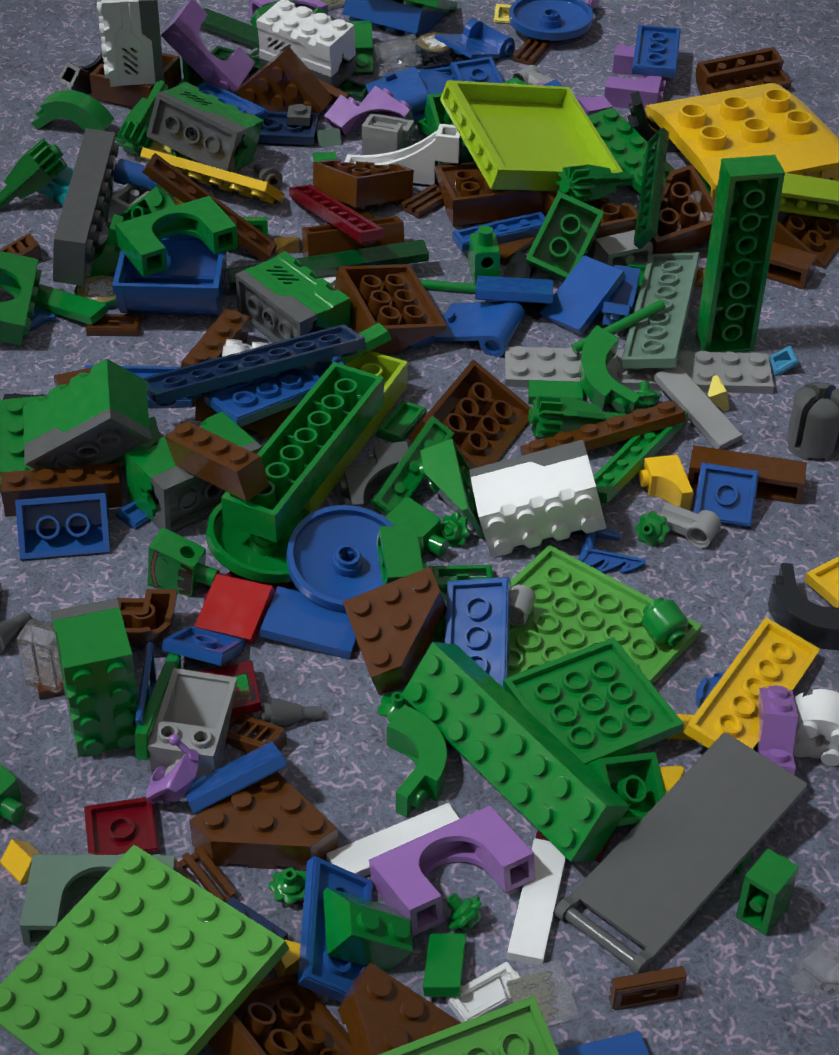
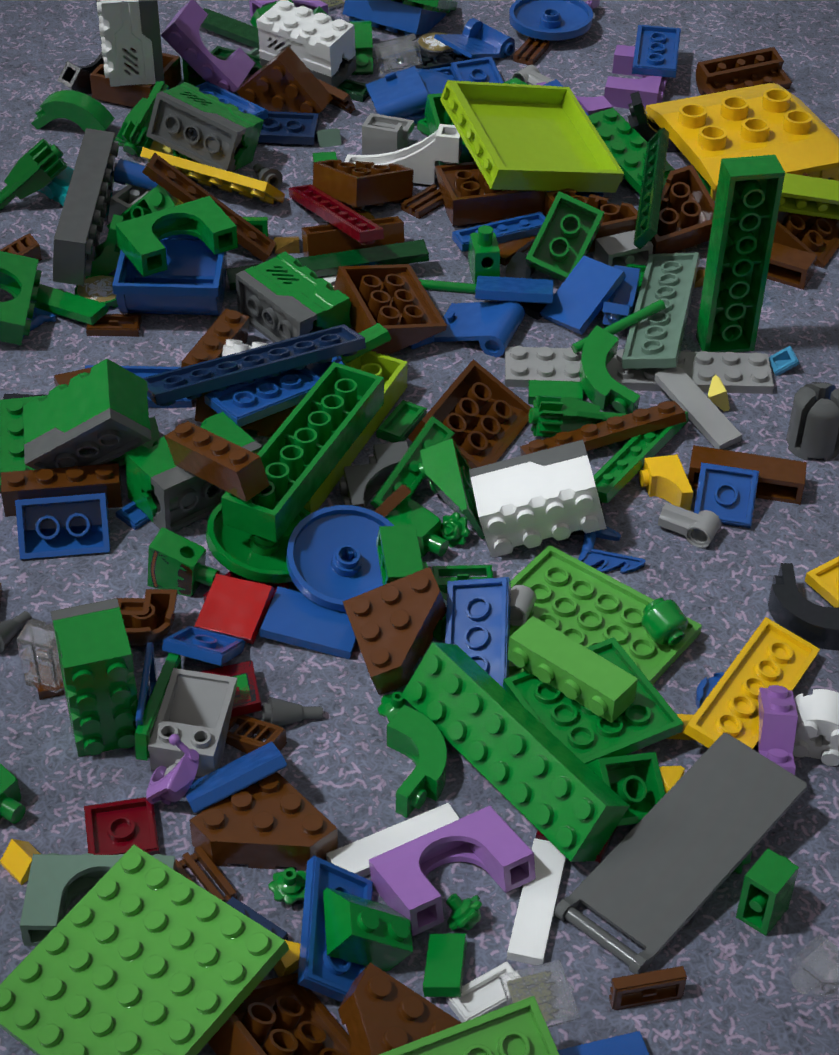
dark grey plate [287,104,312,126] -> none
medium lavender arch [324,86,414,136] -> none
light yellow slope [494,3,511,24] -> none
green piece [556,164,635,202] -> none
green plant [635,511,670,547] -> none
green plant [636,381,662,409] -> none
none -> reddish brown tile [374,484,412,517]
none -> bright green brick [508,616,638,723]

